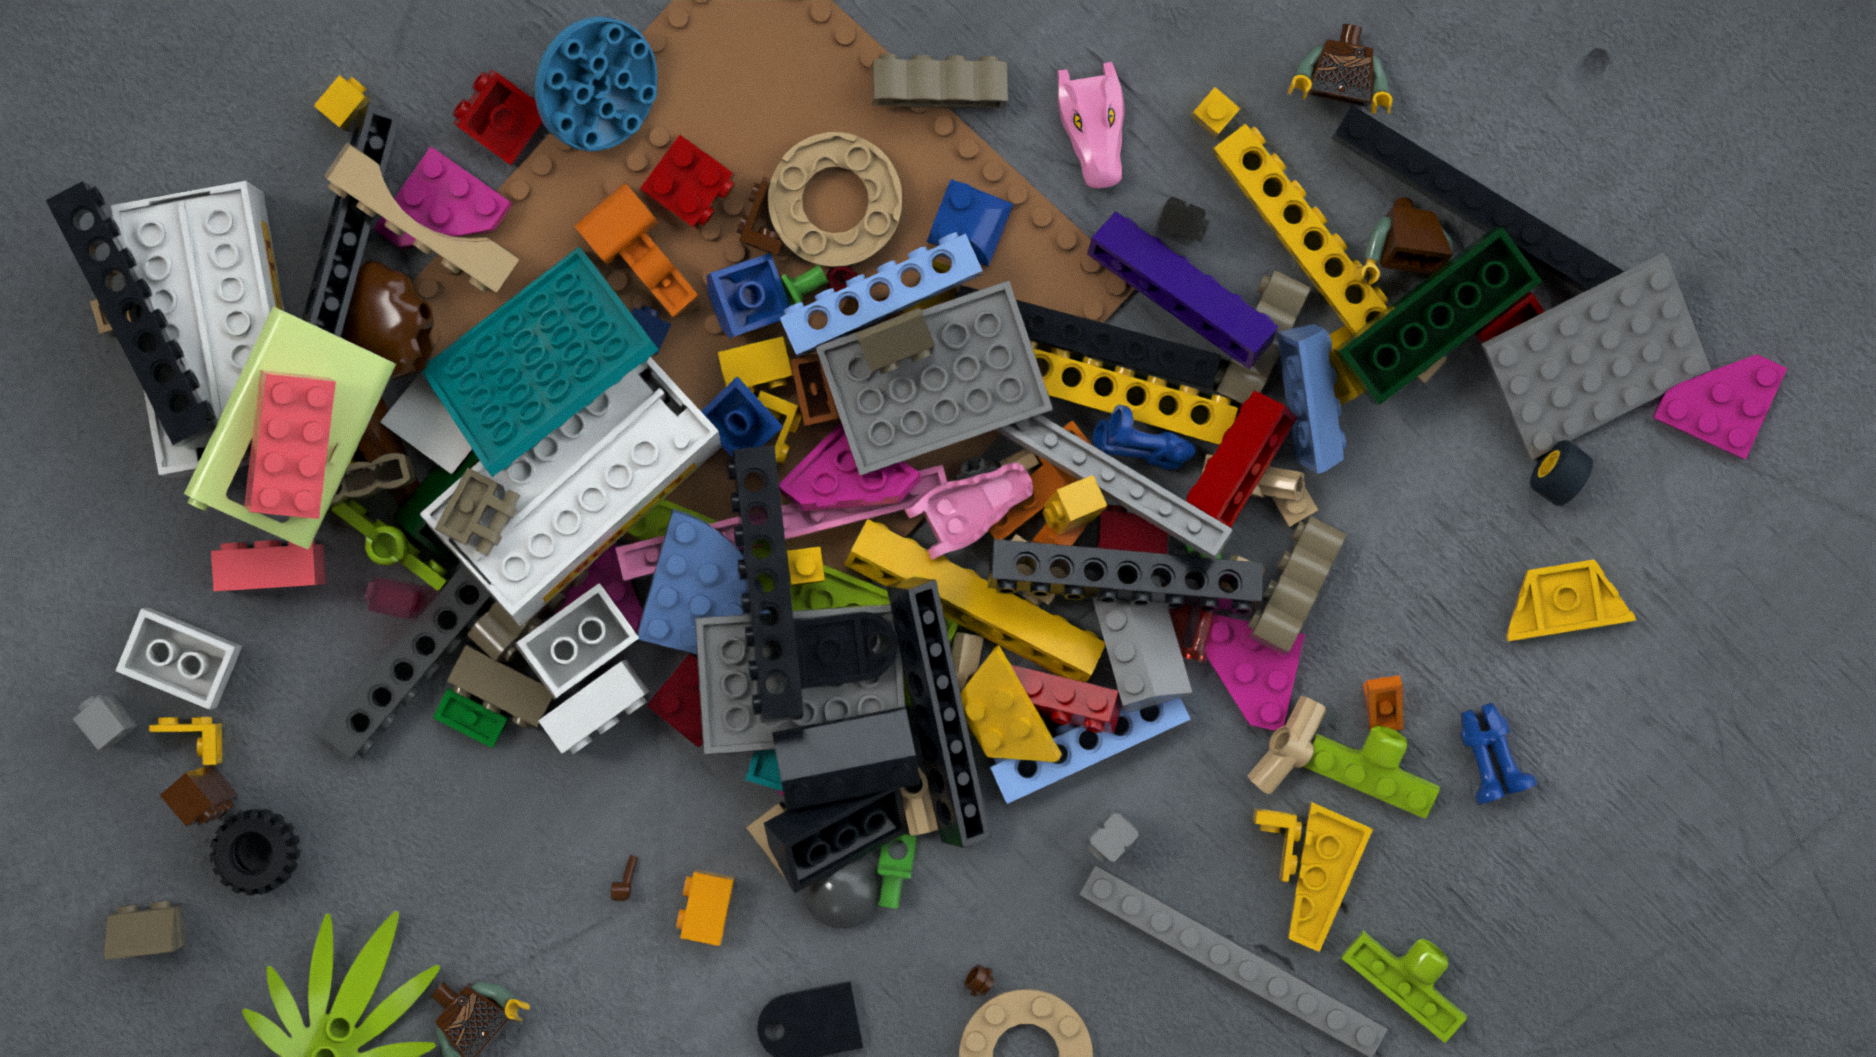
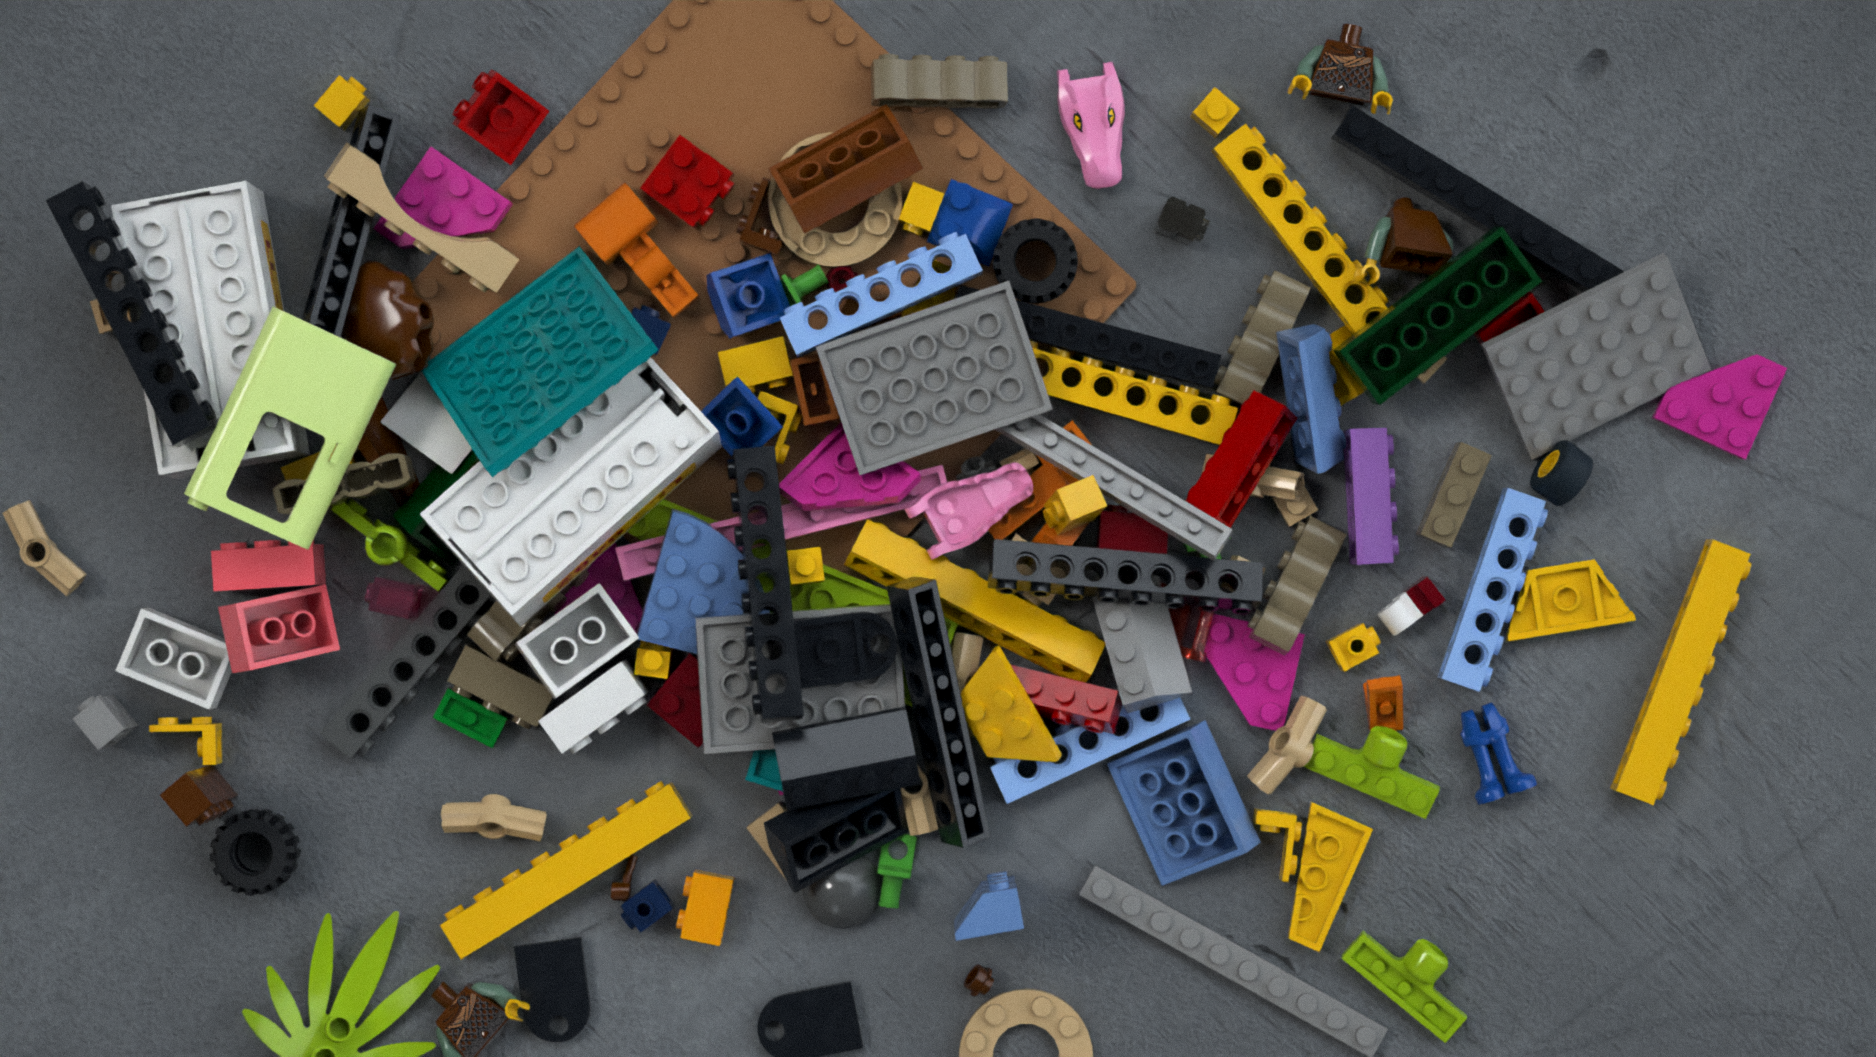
dark tan slope [104,900,186,960] -> none
coral brick [244,370,336,519] -> none
dark tan plate [435,467,521,557] -> none
dark azure bracket [535,16,658,151] -> none
dark tan slope [856,307,935,375] -> none
light grey brick [1086,808,1139,863] -> none
dark purple brick [1087,211,1279,369] -> none
blue piece [1092,404,1196,470] -> none
none -> tan piece [2,500,87,596]
none -> coral brick [218,584,340,673]
none -> yellow brick [440,781,693,959]
none -> tan piece [441,794,547,841]
none -> black tile [514,936,591,1042]
none -> dark blue brick [620,879,675,933]
none -> yellow brick [634,640,674,679]
none -> dark orange slope [768,104,923,234]
none -> yellow brick [899,182,945,237]
none -> medium blue slope [954,871,1024,941]
none -> black tyre [993,218,1078,304]
none -> medium blue slope [1107,720,1261,886]
none -> yellow brick [1325,623,1381,672]
none -> medium lavender slope [1343,428,1399,565]
none -> leg [1377,576,1446,636]
none -> dark tan brick [1415,442,1492,548]
none -> light blue brick [1437,488,1548,692]
none -> yellow brick [1610,539,1752,805]

